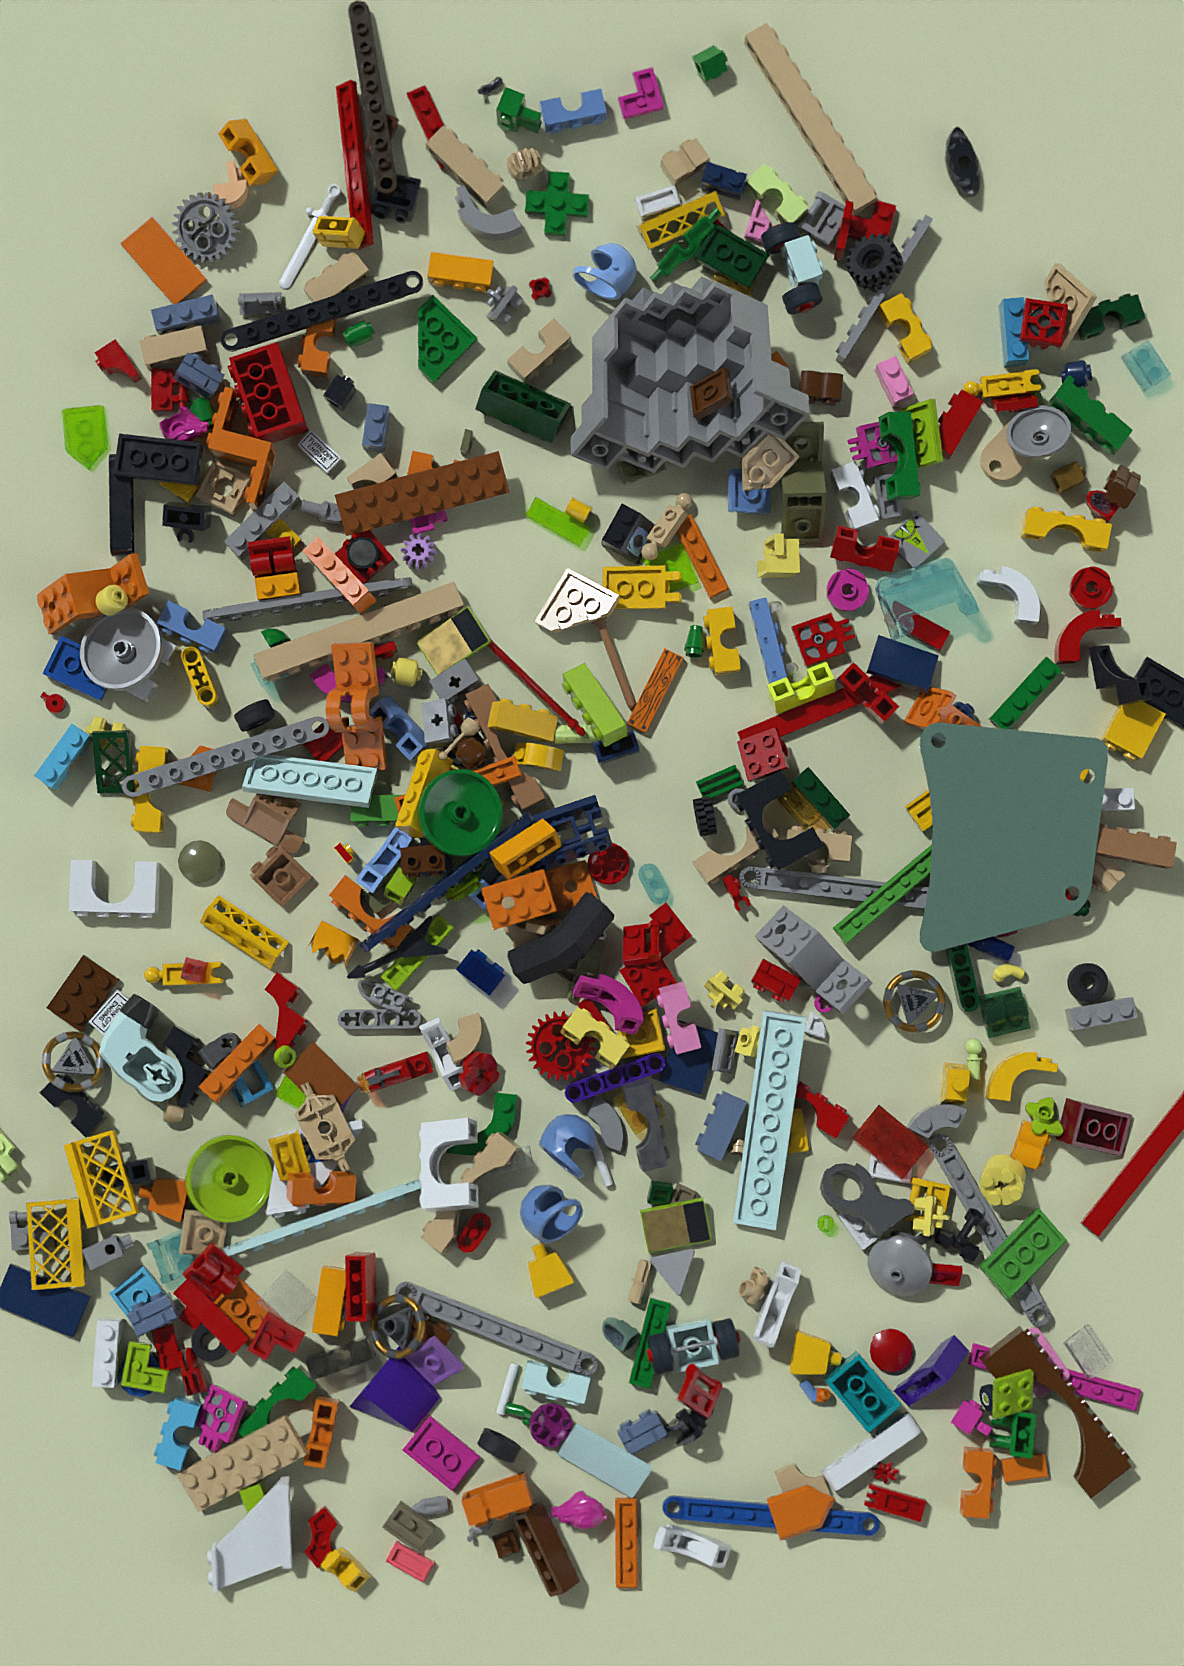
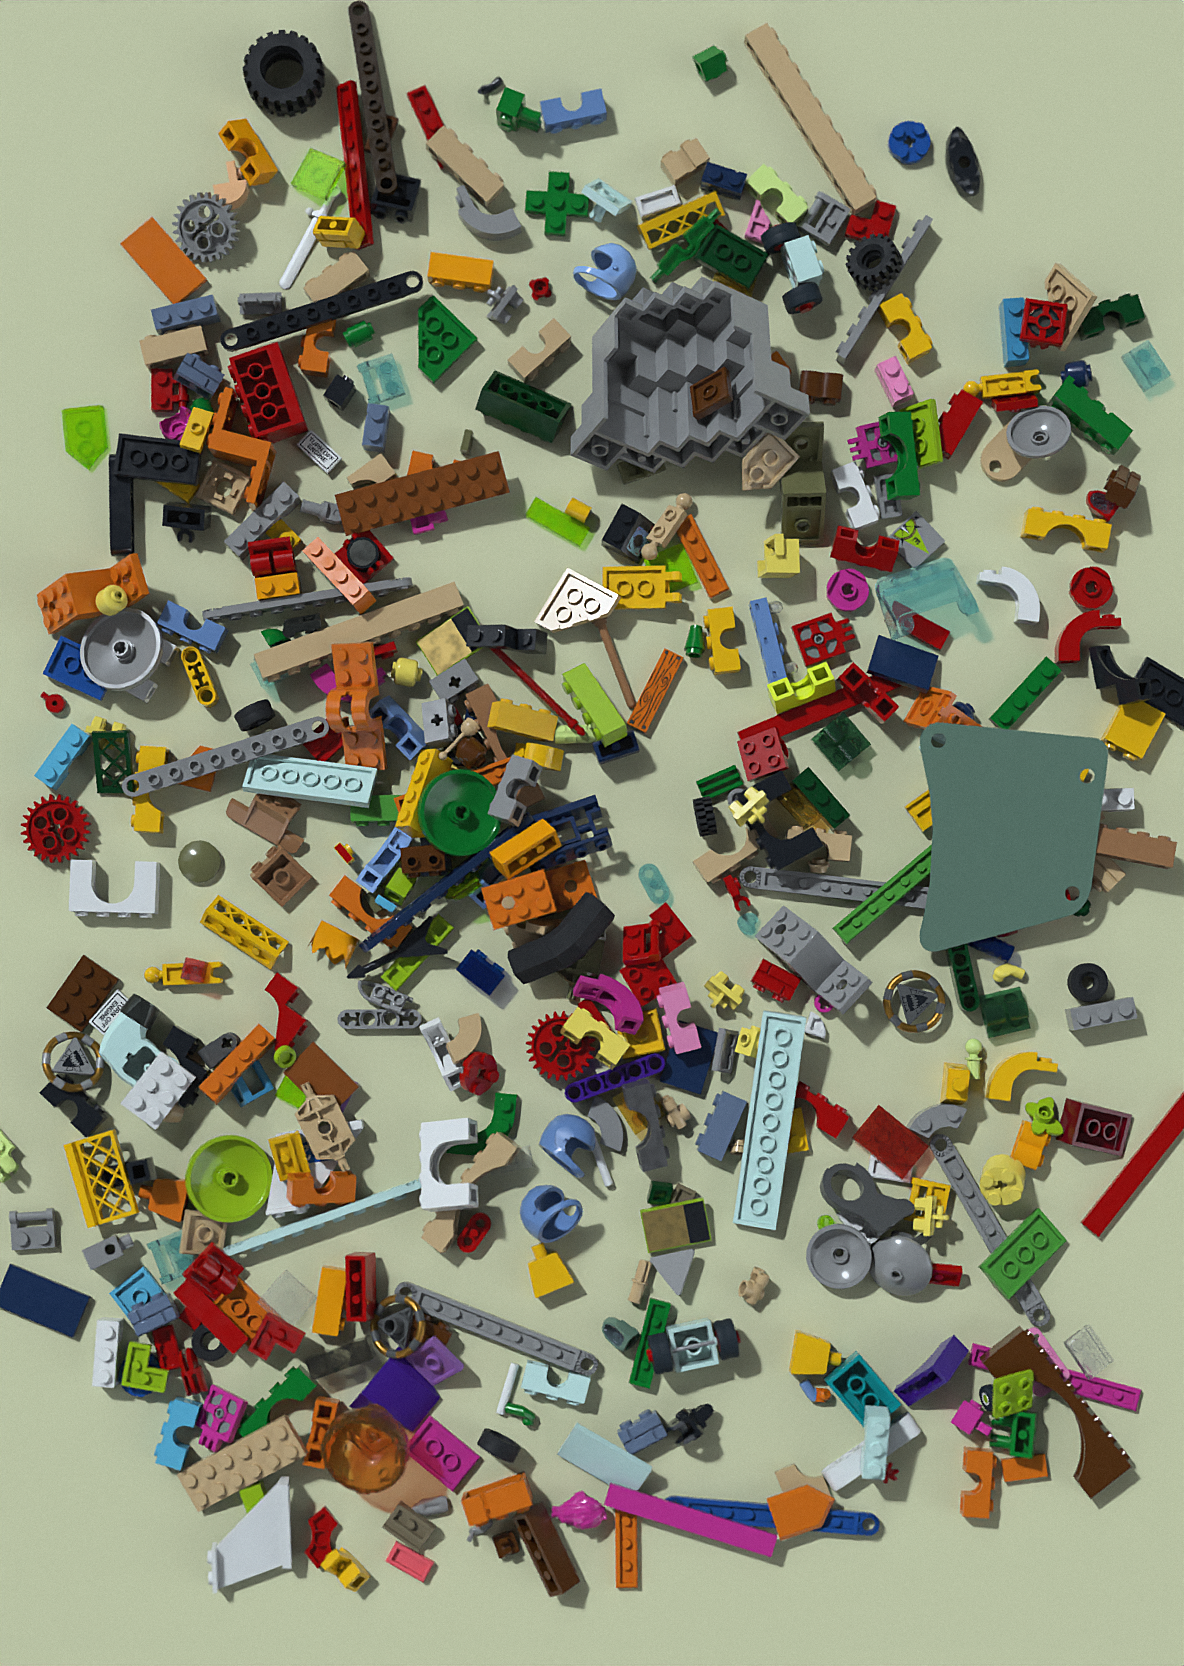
yellow fence [26,1197,86,1290] -> none
red arch [94,339,142,383] -> none
red plate [357,1051,434,1094] -> none
lavender gear [401,533,437,570] -> none
tan gear [507,148,543,181] -> none
magenta dish [529,1403,573,1448] -> none
red dish [588,843,630,885] -> none
dark pink plate [618,67,664,120] -> none
white arch [653,1524,731,1568] -> none
red plate [677,1364,722,1419] -> none
medium blue hinge [728,469,770,515] -> none
white arch [752,1261,802,1348] -> none
red tile [833,201,854,261] -> none
red hinge [864,1483,926,1522] -> none
red dish [869,1329,913,1372] -> none
black bar [934,1208,984,1262] -> none
pearl gold brick [1050,461,1086,495] -> none
none -> red gear [21,794,92,863]
none -> white plate [121,1051,196,1130]
none -> yellow plate [179,407,214,453]
none -> black tyre [243,30,325,118]
none -> pearl dark grey plate [283,613,321,638]
none -> clear neon green tile [290,148,347,201]
none -> clear orange rock [321,1404,409,1495]
none -> clear light blue plate [357,353,406,404]
none -> medium azure tile [375,894,398,913]
none -> black arch [466,625,548,654]
none -> light grey arch [488,755,543,827]
none -> light aqua tile [581,178,632,222]
none -> dark pink tile [604,1482,778,1557]
none -> tan plate [659,1095,691,1129]
none -> light yellow hips [729,787,769,827]
none -> clear light blue piece [737,913,758,935]
none -> light grey dish [806,1224,872,1289]
none -> clear green plate [811,712,871,772]
none -> light aqua arch [860,1406,890,1480]
none -> blue plate [888,121,930,165]

